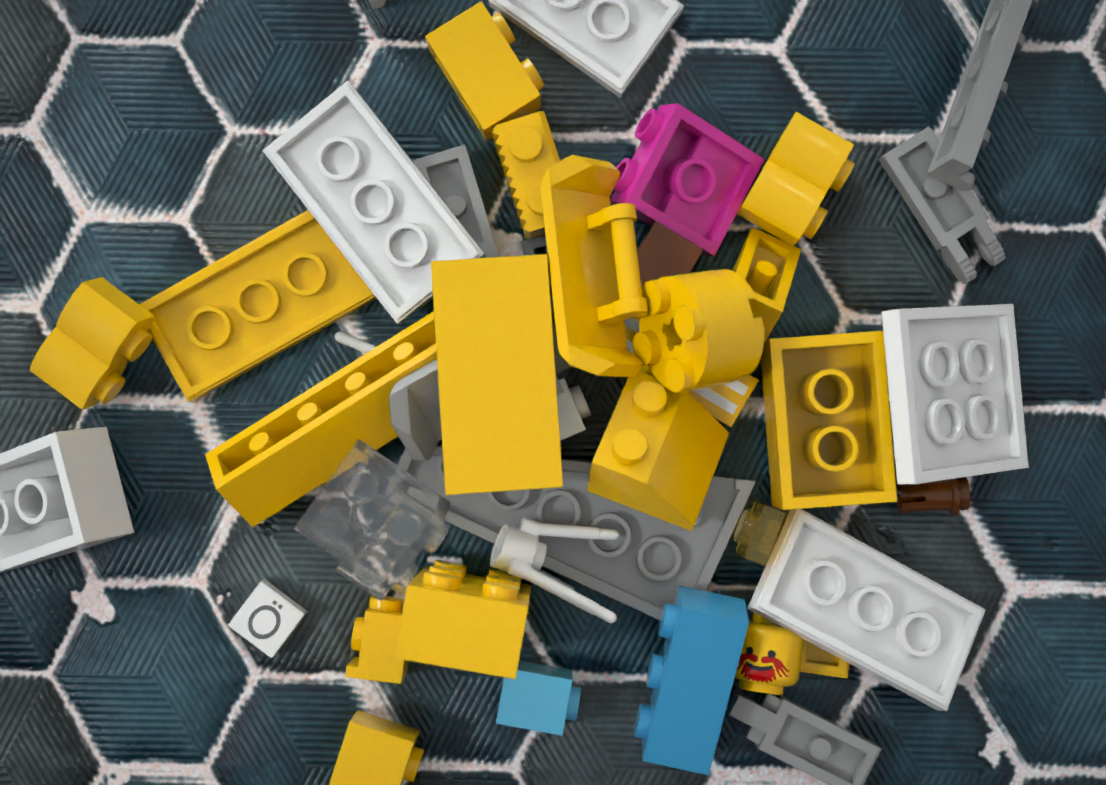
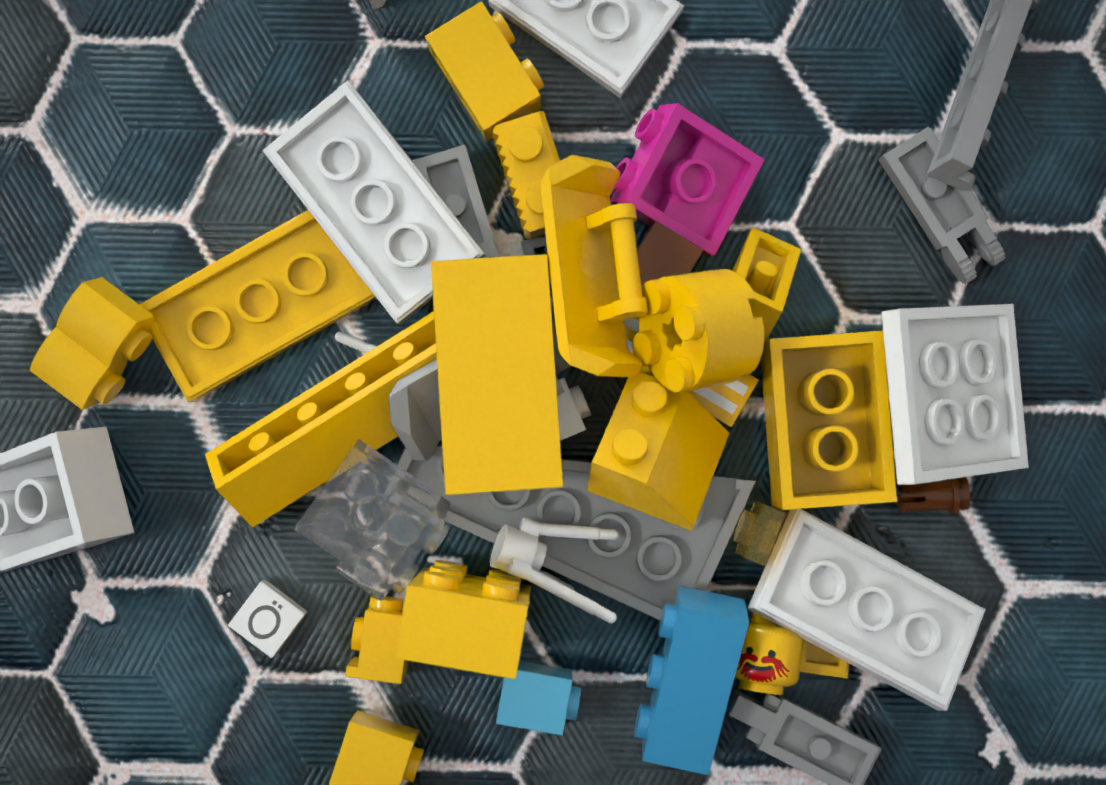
yellow brick [737,112,855,246] -> none

